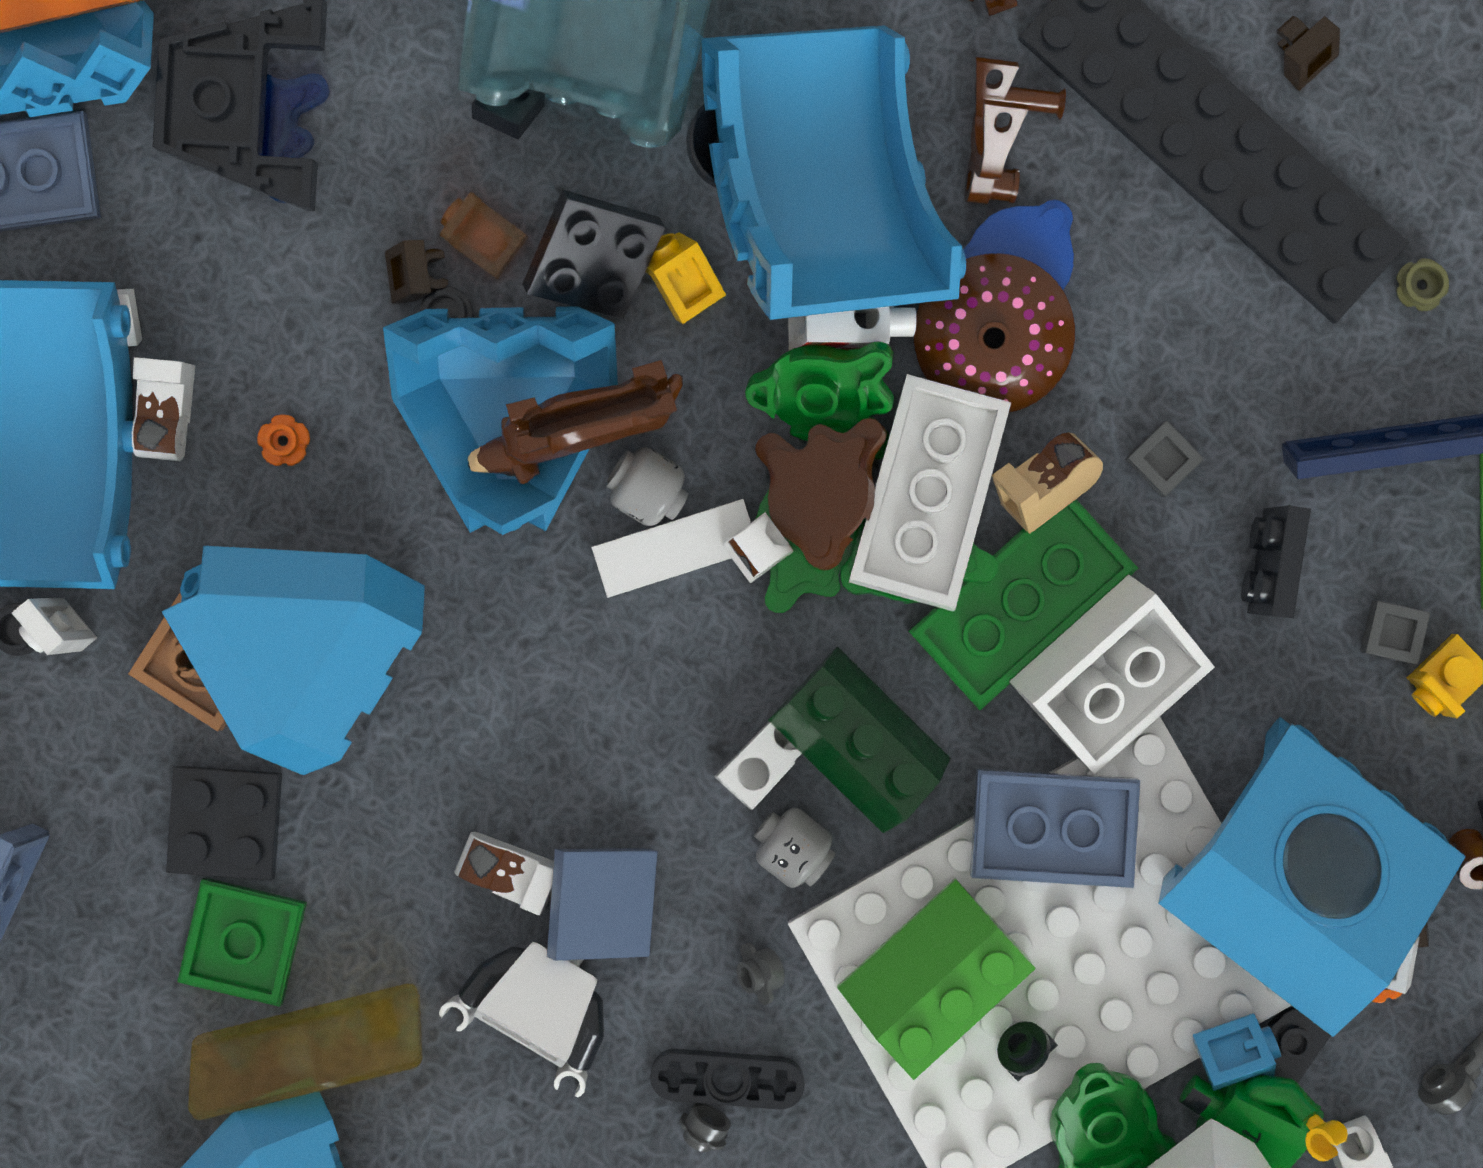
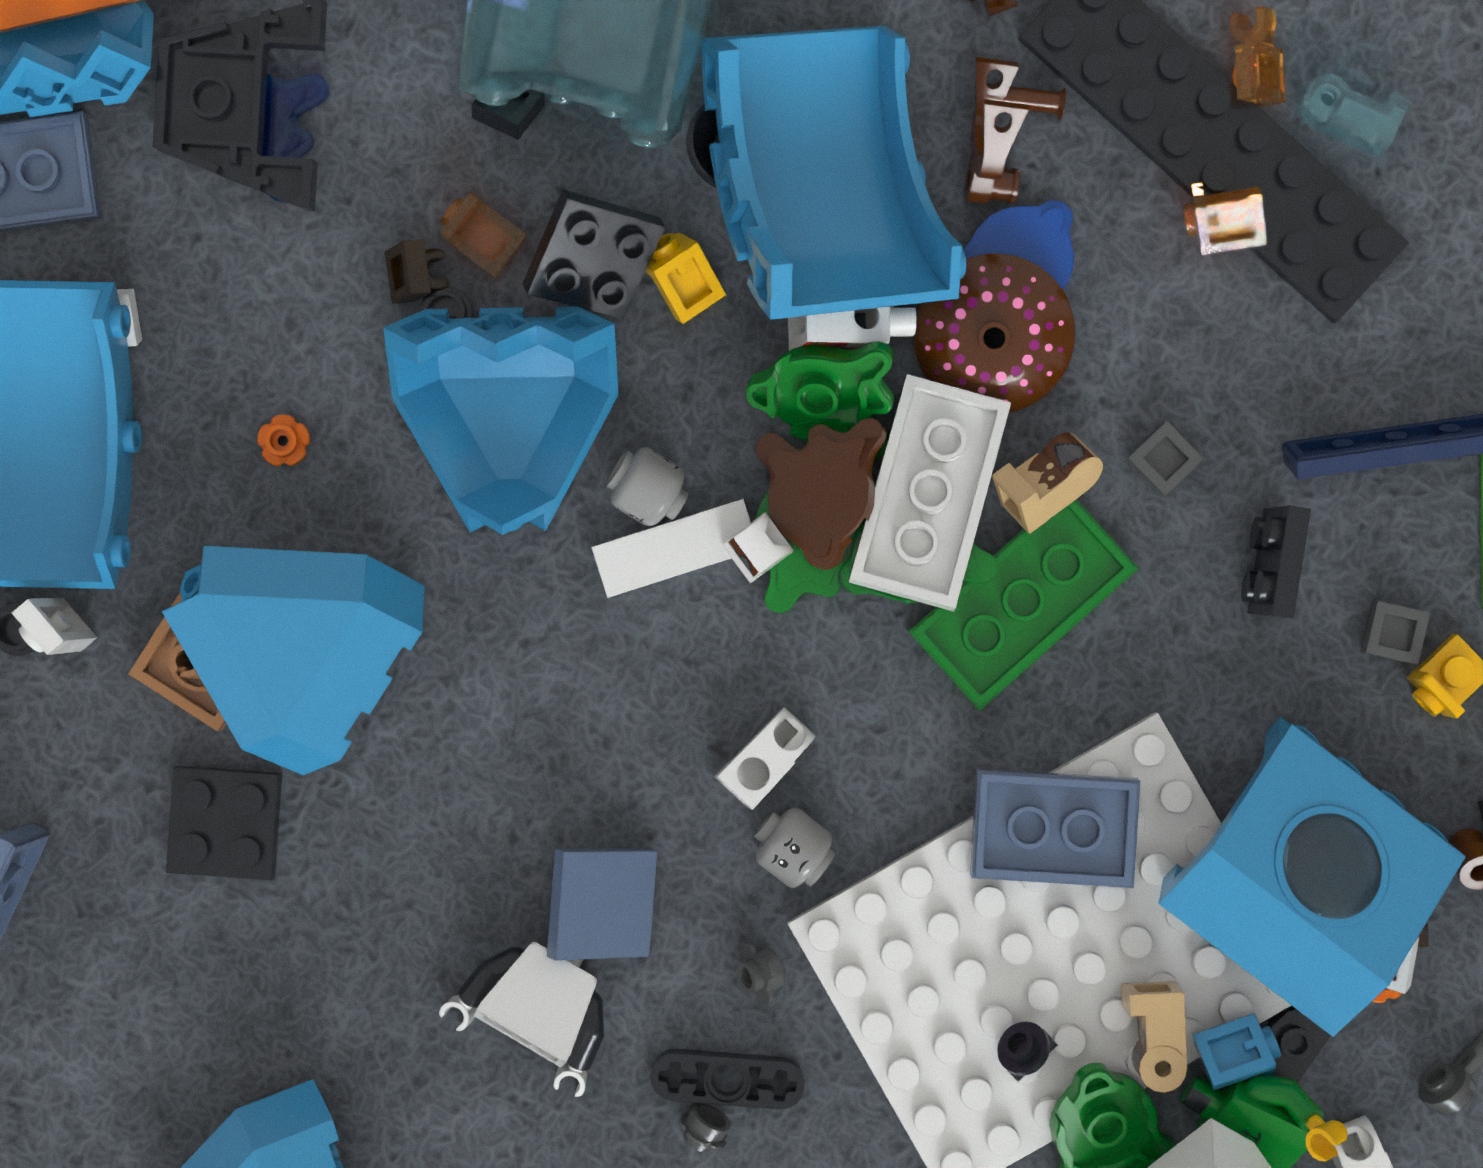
white leg [132,357,195,461] -> none
green tile [177,878,307,1007] -> none
clear yellow piece [188,984,423,1120] -> none
leg [454,832,554,916] -> none
reddish brown animal [468,360,683,484] -> none
dark green slope [768,647,951,833] -> none
bright green slope [837,878,1036,1080] -> none
white slope [1009,575,1215,775] -> none
dark brown tile [1277,16,1340,91] -> none
olive plate [1396,258,1449,312] -> none
none -> tan leg [1121,981,1187,1093]
none -> clear orange bracket [1183,182,1267,255]
none -> clear orange plate [1229,6,1285,106]
none -> clear light blue leg [1297,74,1412,159]

